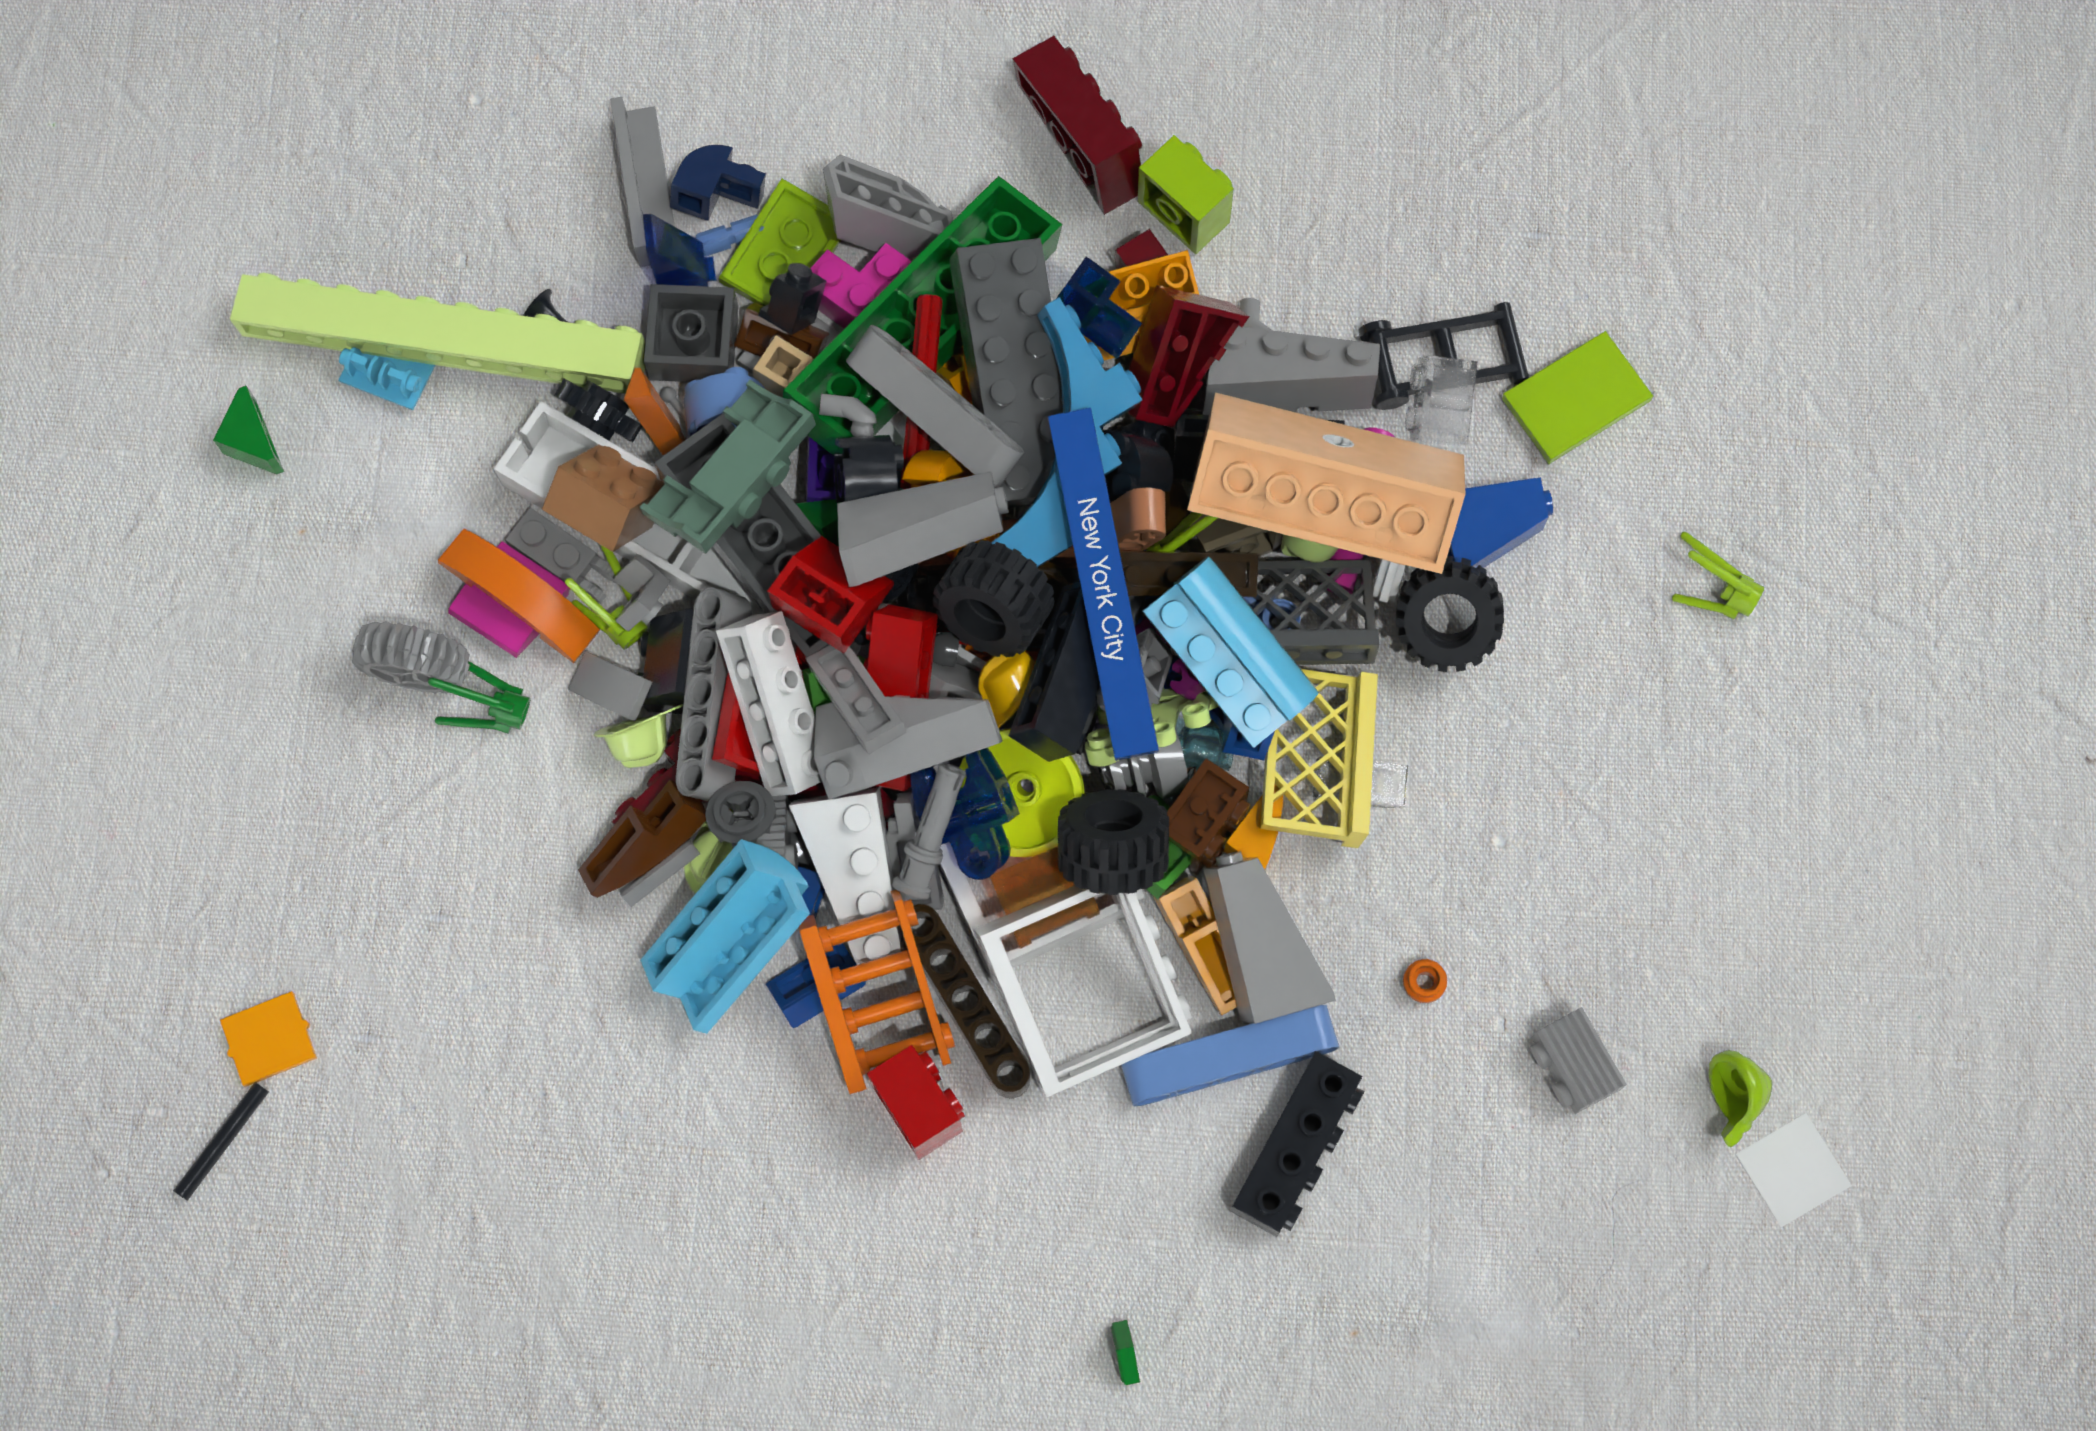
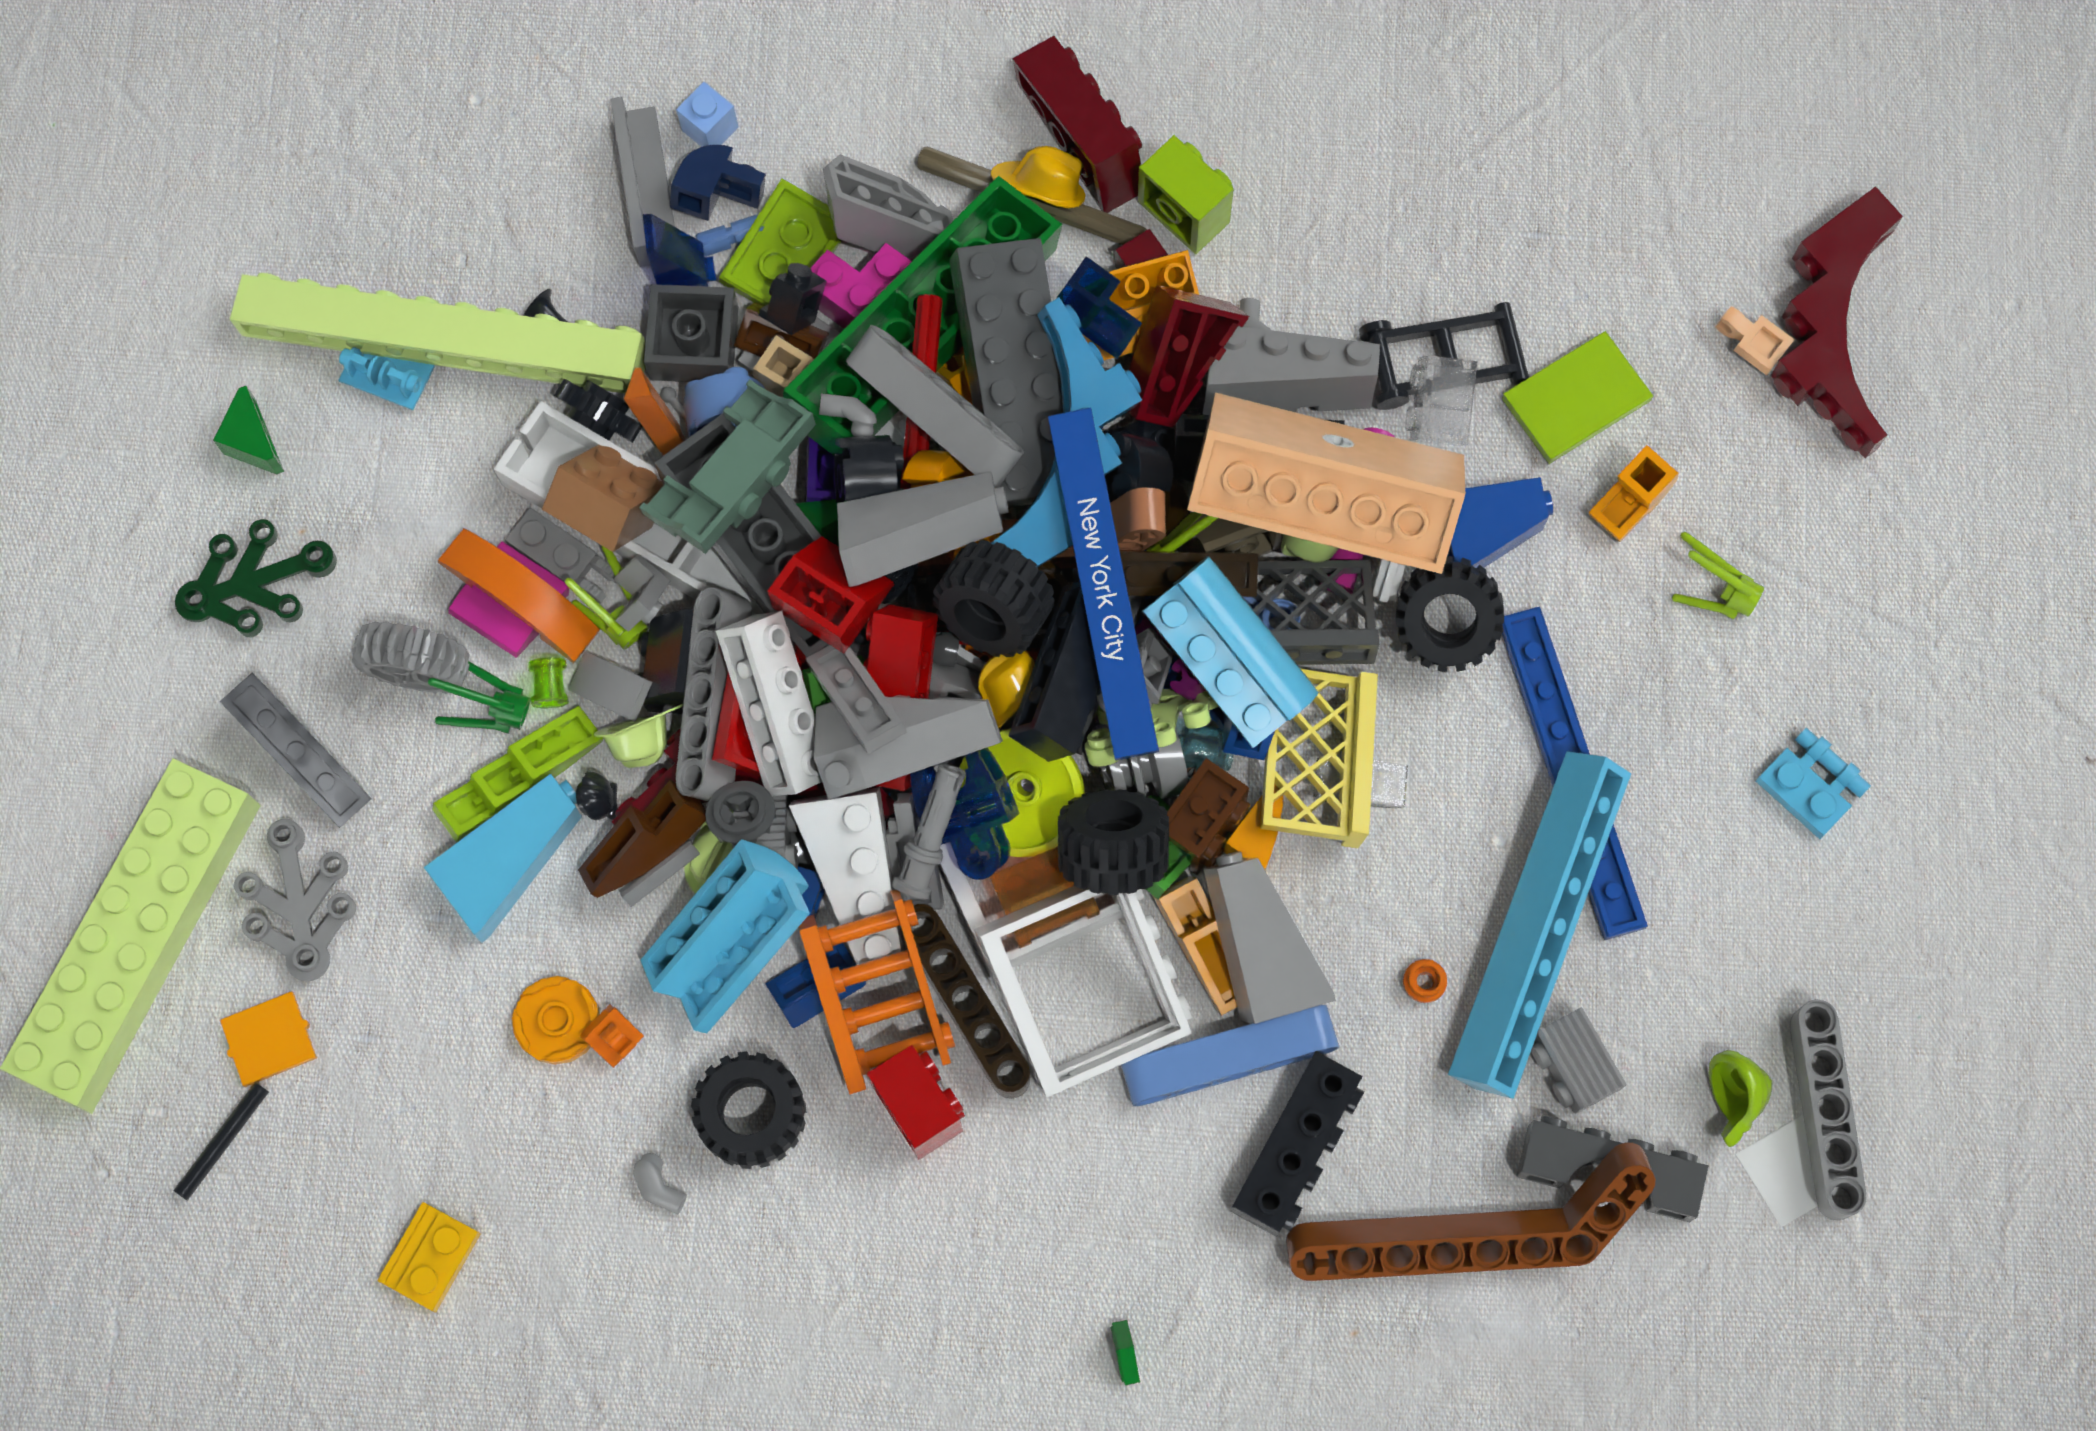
none -> yellowish green brick [0,758,261,1114]
none -> dark green plant [175,519,337,637]
none -> piece [220,672,372,828]
none -> light grey plant [234,819,356,981]
none -> yellow plate [377,1202,481,1313]
none -> medium azure slope [424,774,582,943]
none -> lime slope [432,706,604,843]
none -> light orange tile [512,976,600,1065]
none -> clear neon green bush [528,657,569,709]
none -> black animal [576,771,618,820]
none -> orange tile [580,1004,644,1068]
none -> light grey arm [633,1153,687,1215]
none -> light blue brick [676,82,739,147]
none -> black tyre [691,1051,807,1169]
none -> dark tan axle [917,146,1147,245]
none -> yellow piece [991,146,1086,208]
none -> dark orange beam [1286,1143,1656,1281]
none -> medium azure brick [1448,751,1631,1099]
none -> blue tile [1502,606,1648,941]
none -> dark grey arch [1516,1116,1709,1223]
none -> light orange brick [1589,445,1679,542]
none -> light nougat plate [1715,306,1795,376]
none -> medium azure plate [1756,728,1871,839]
none -> dark red arch [1771,186,1903,459]
none -> light grey beam [1790,999,1867,1221]

